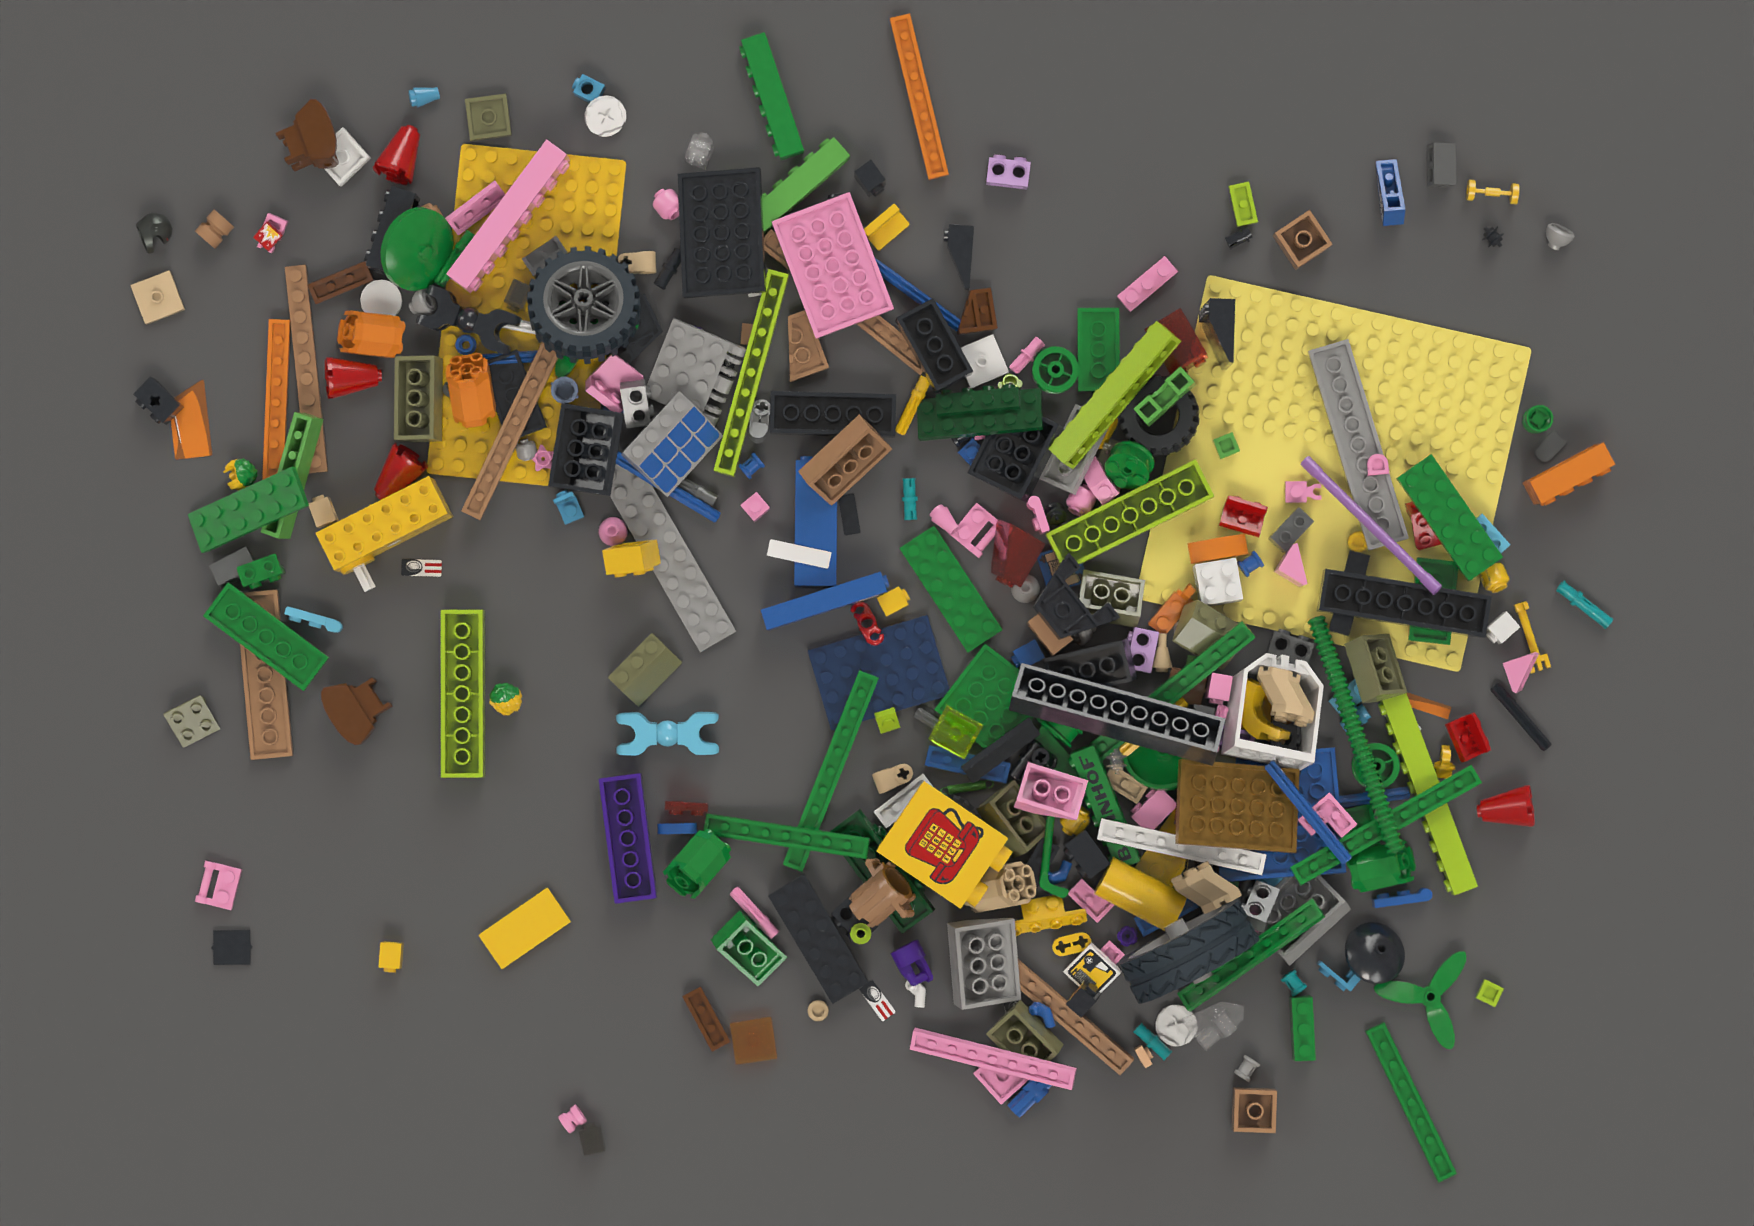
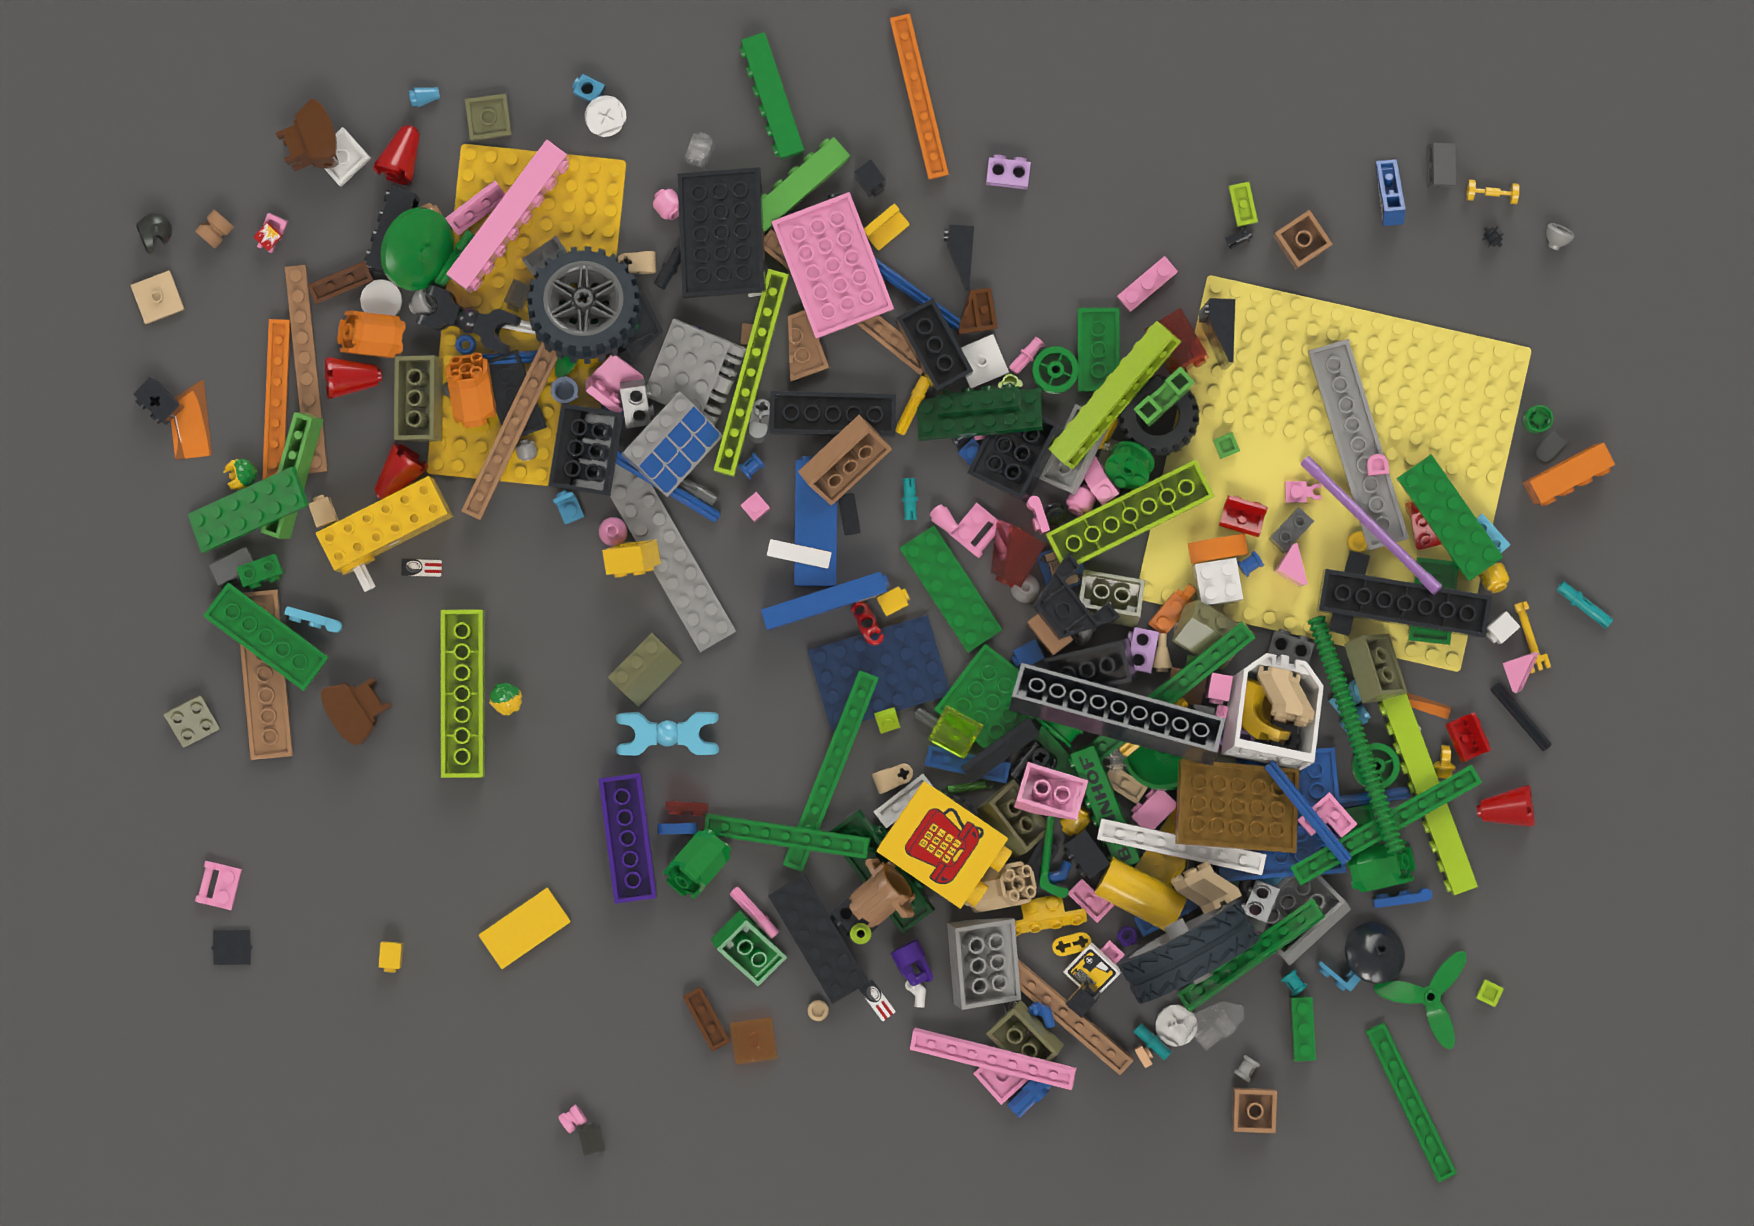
bright pink plate [532,445,554,471] -> none

